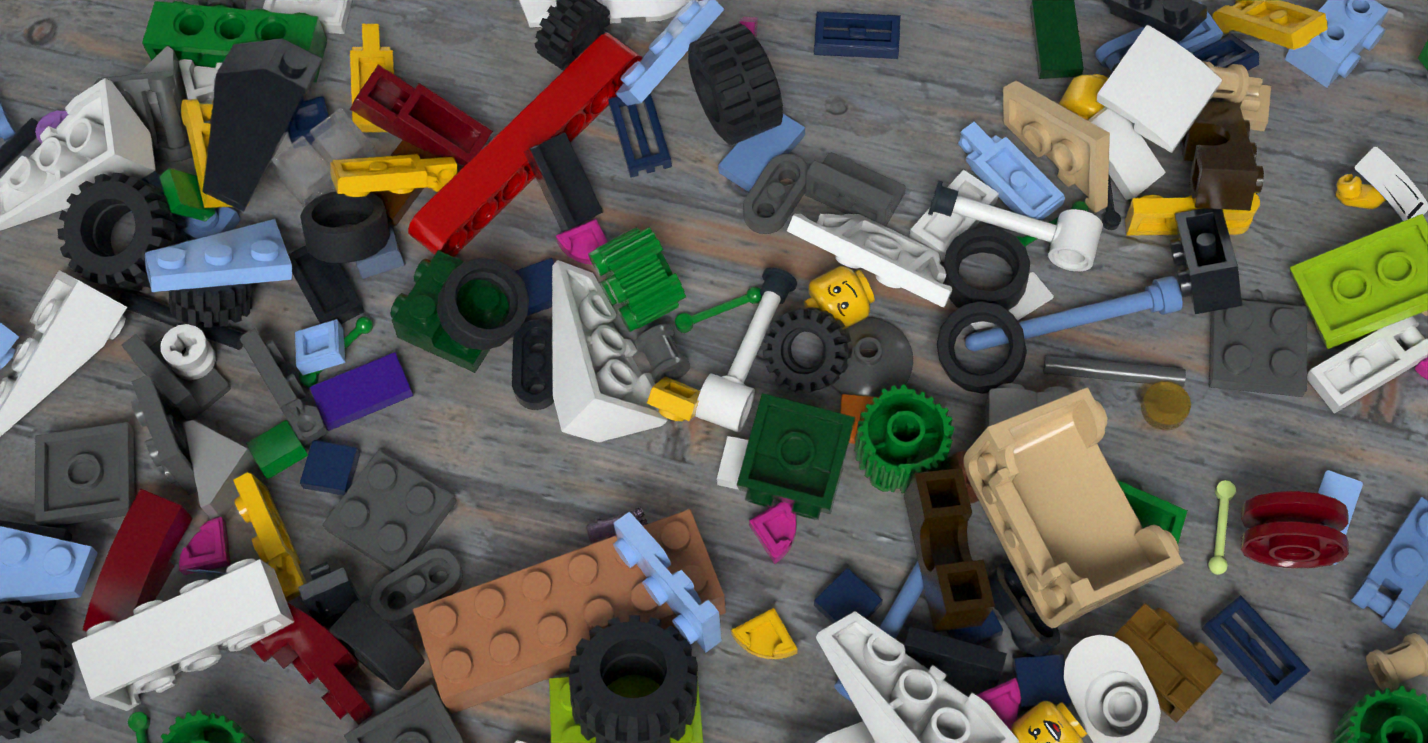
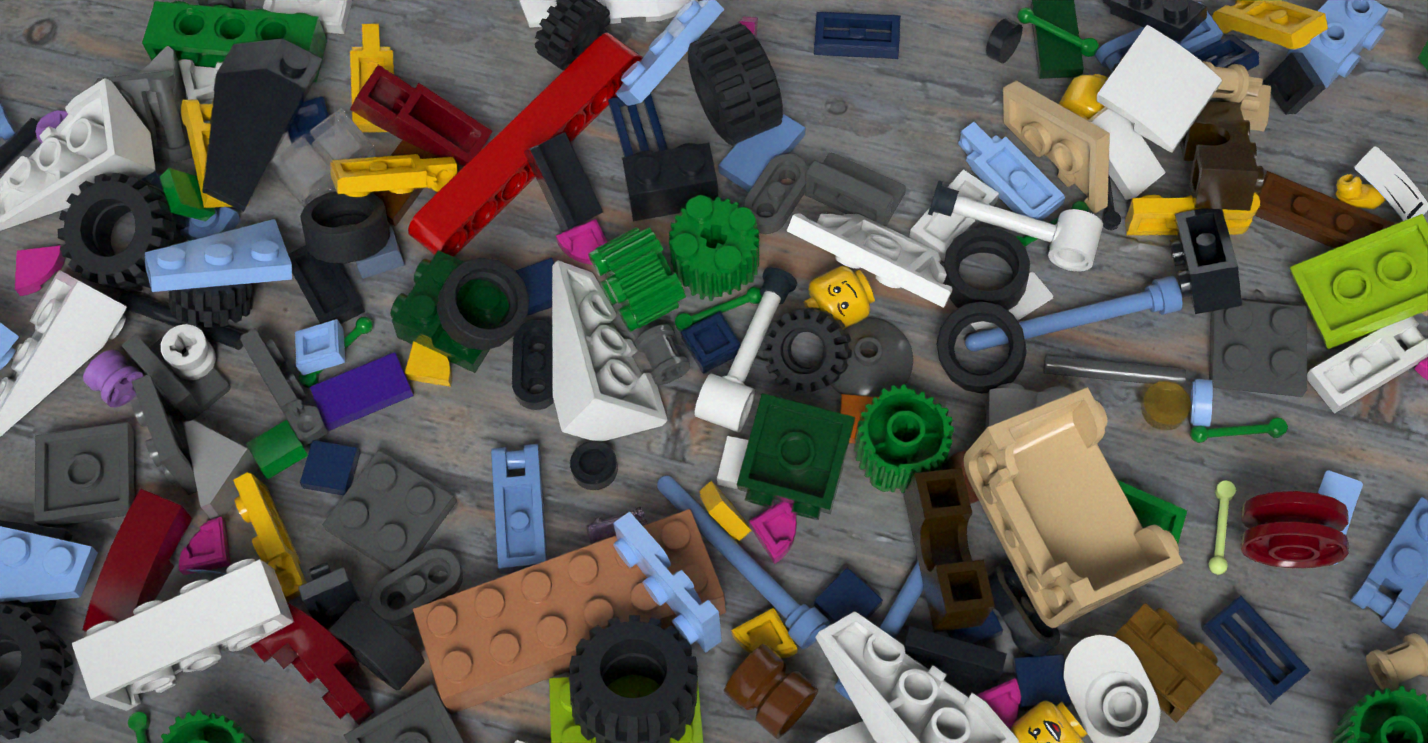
yellow plate [647,376,700,421] -> none
none -> dark pink tile [15,246,65,296]
none -> medium lavender wheel [83,349,144,408]
none -> yellow tile [404,341,452,387]
none -> medium blue plate [491,443,547,574]
none -> black tile [570,441,618,490]
none -> black brick [622,142,718,222]
none -> medium blue piece [657,476,830,649]
none -> green brick [669,195,760,301]
none -> dark blue tile [681,312,741,374]
none -> yellow tile [699,481,752,541]
none -> reddish brown wheel [724,644,818,739]
none -> black tile [986,18,1023,63]
none -> green hinge [1017,7,1099,57]
none -> light blue tile [1190,379,1213,427]
none -> green hinge [1190,418,1288,443]
none -> reddish brown tile [1254,171,1395,249]
none -> black tile [1263,53,1325,115]

